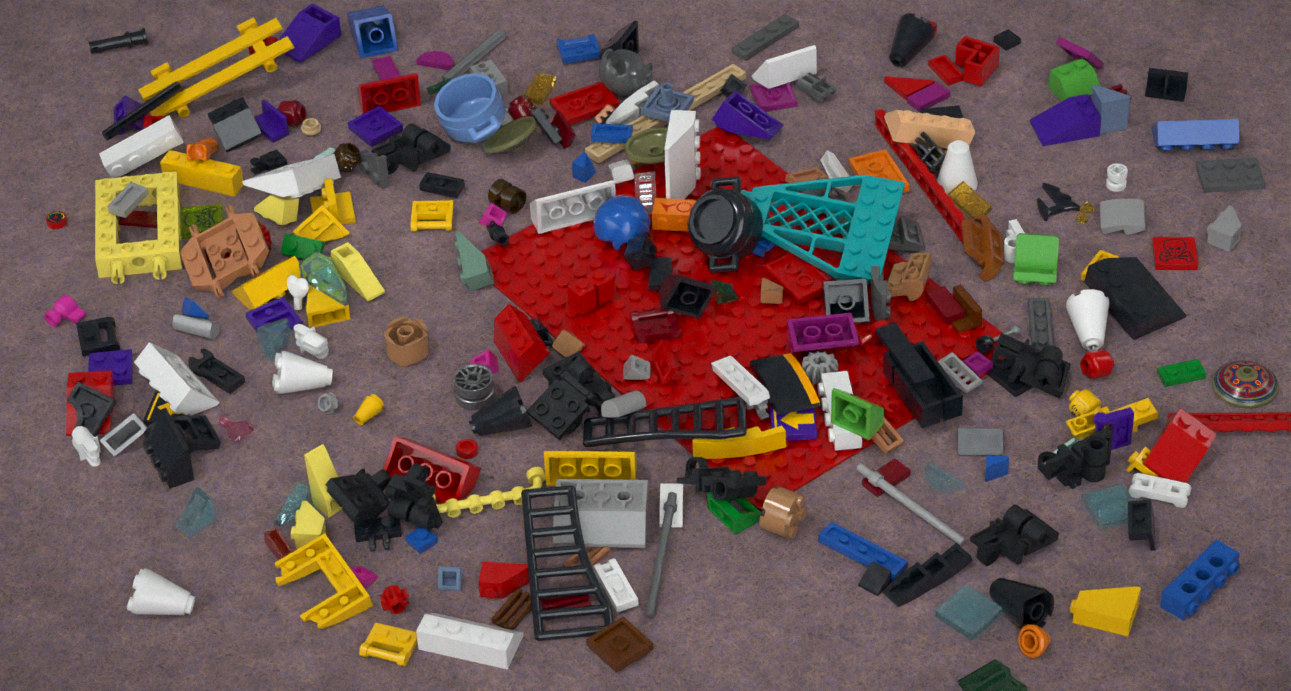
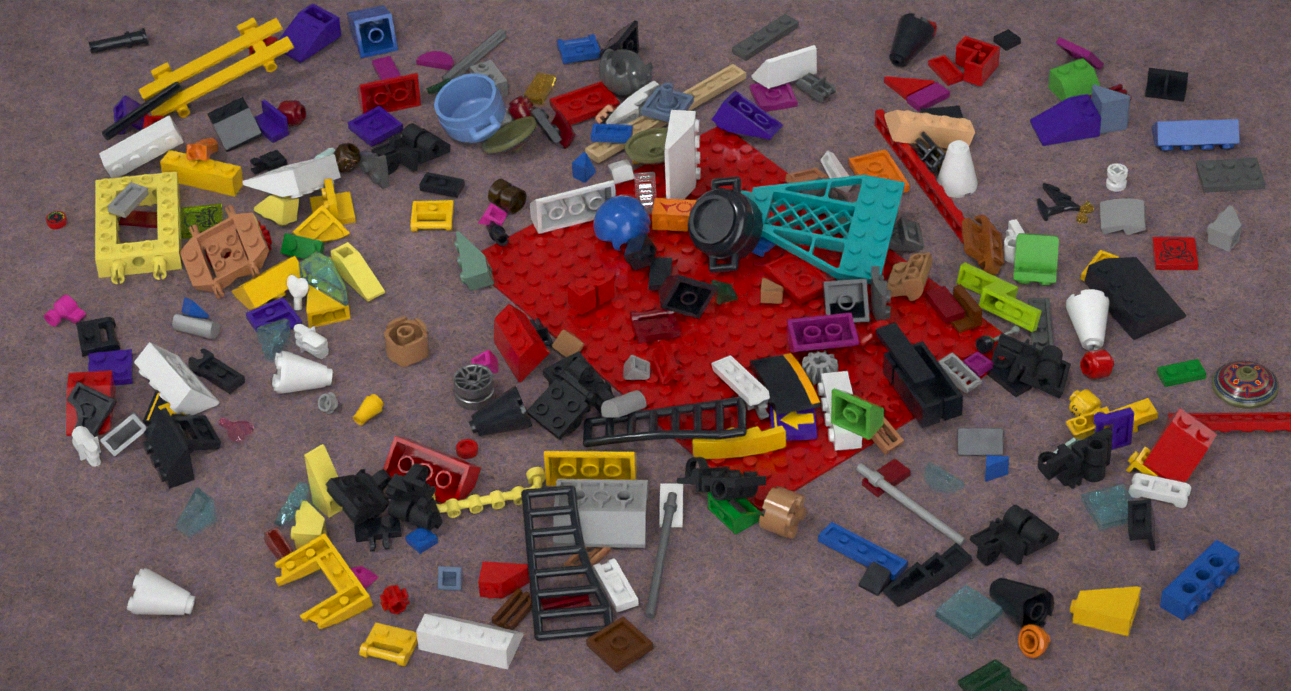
tan plate [301,118,321,135] -> none
black tile [720,74,747,97] -> none
clear yellow plate [948,181,992,222] -> none
none -> lime bracket [956,262,1042,332]

